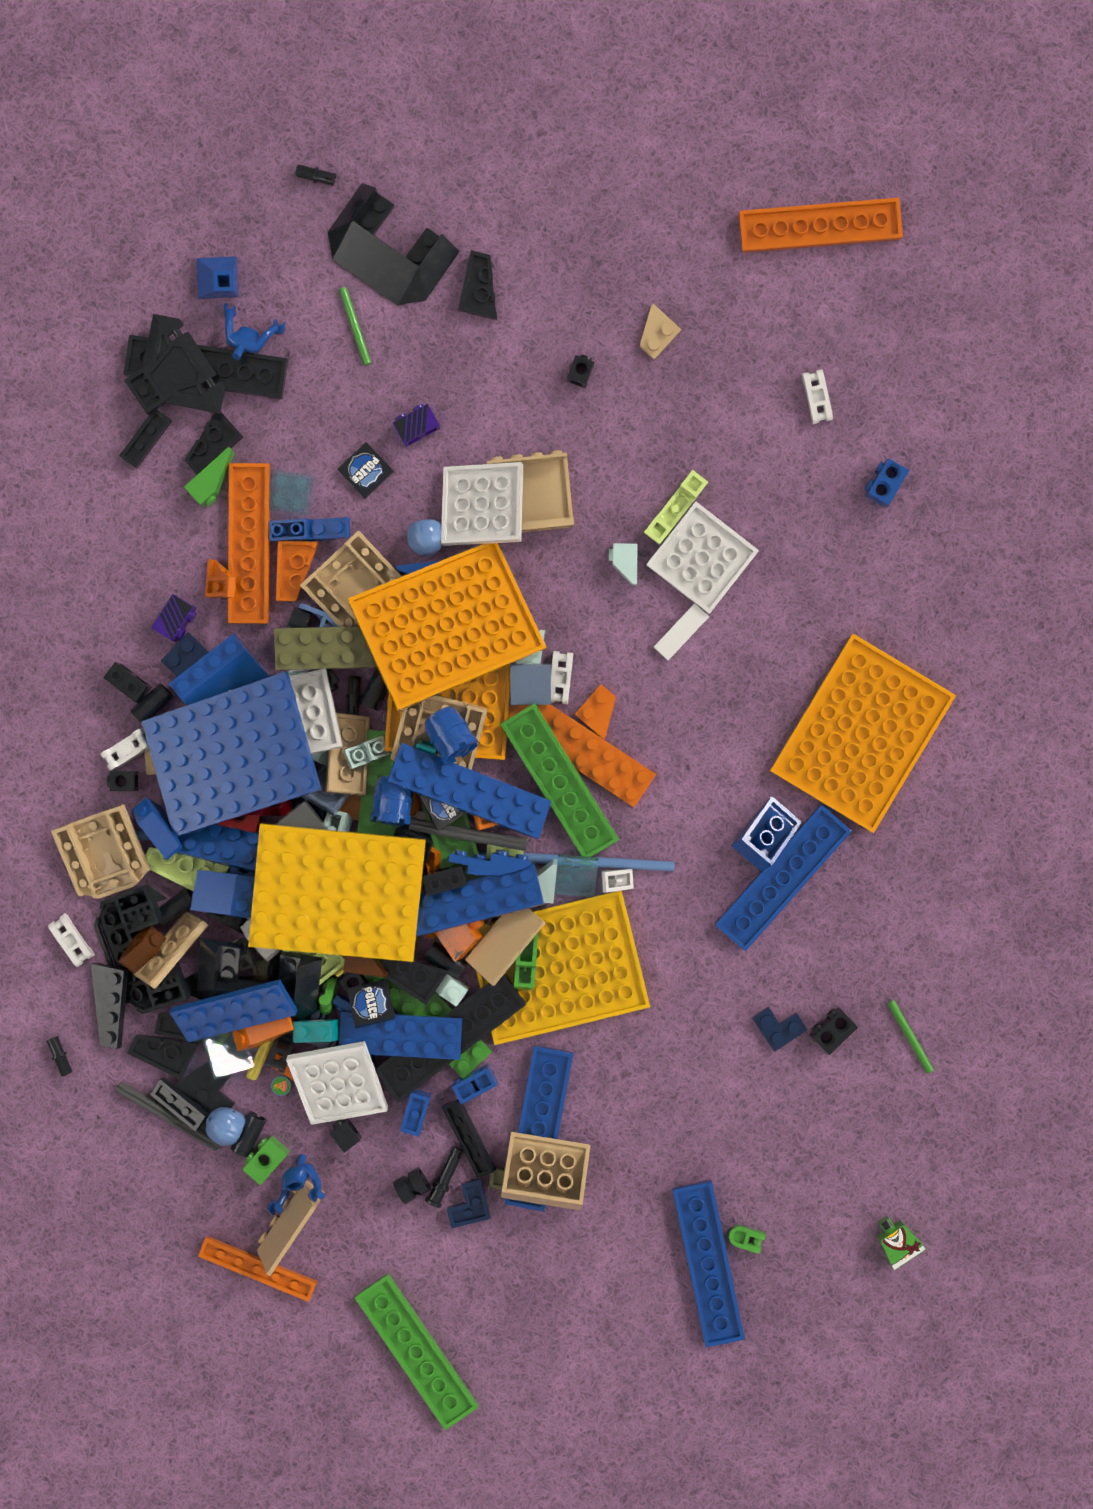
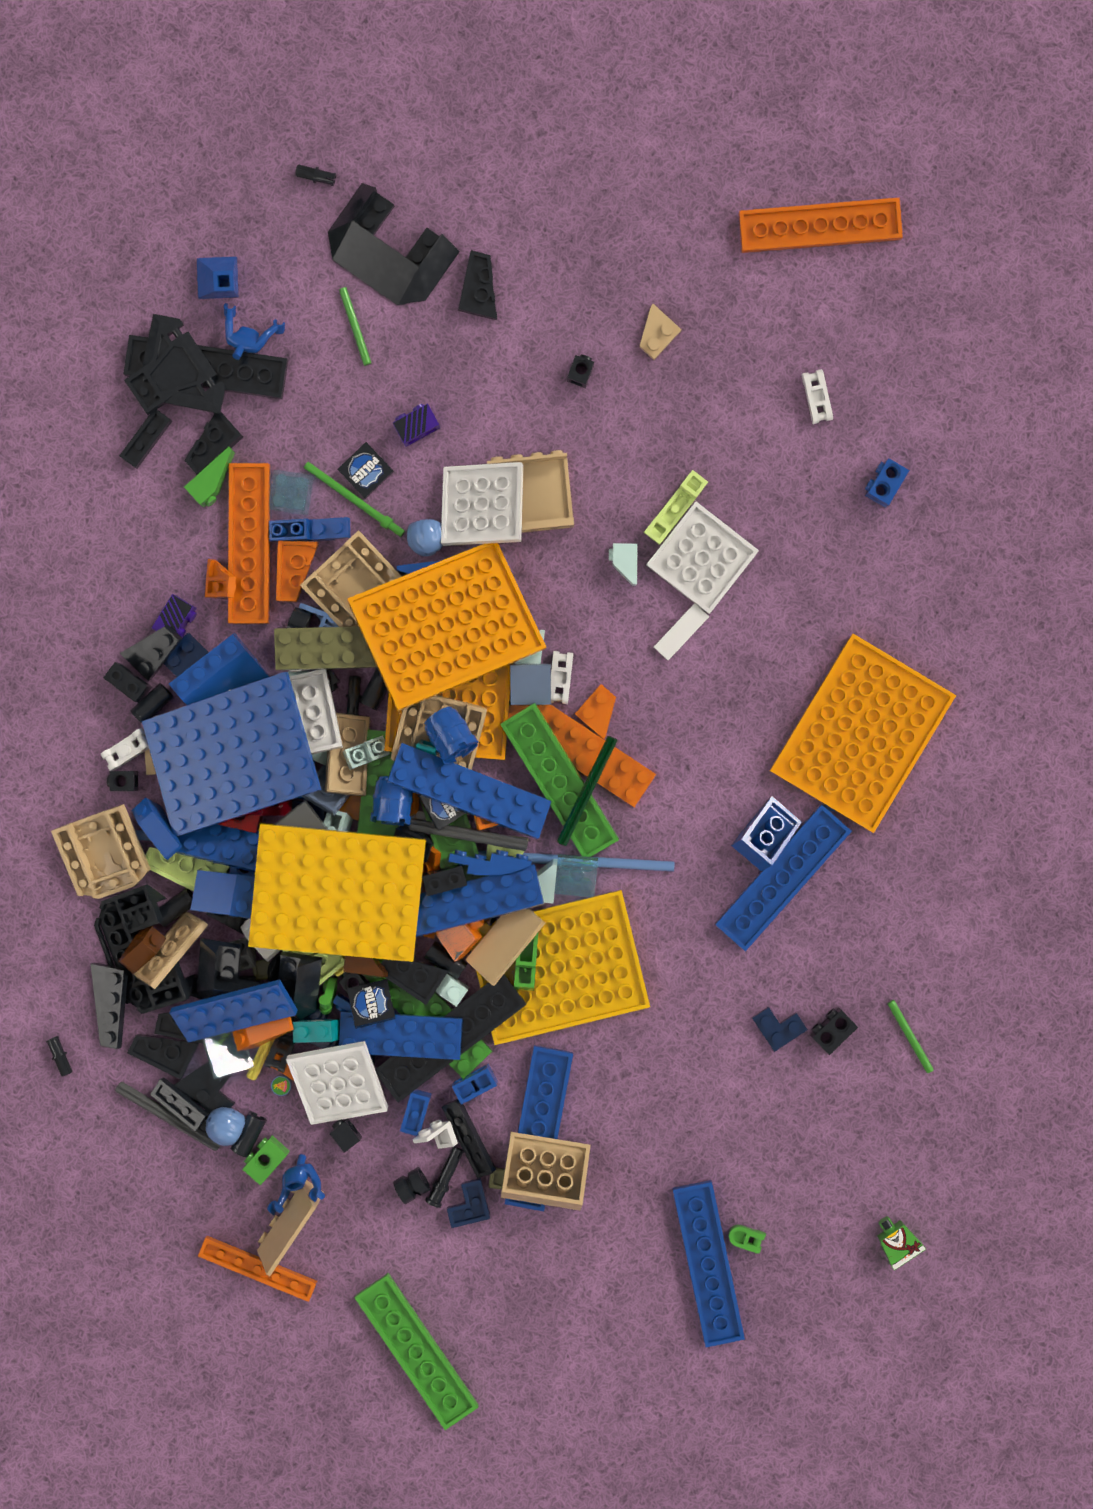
white plate [48,913,95,967] -> none
white slope [601,869,634,893] -> none
none -> black wing [119,625,183,681]
none -> bright green bar [304,462,405,537]
none -> white bracket [412,1120,458,1149]
none -> dark green axle [557,736,617,846]

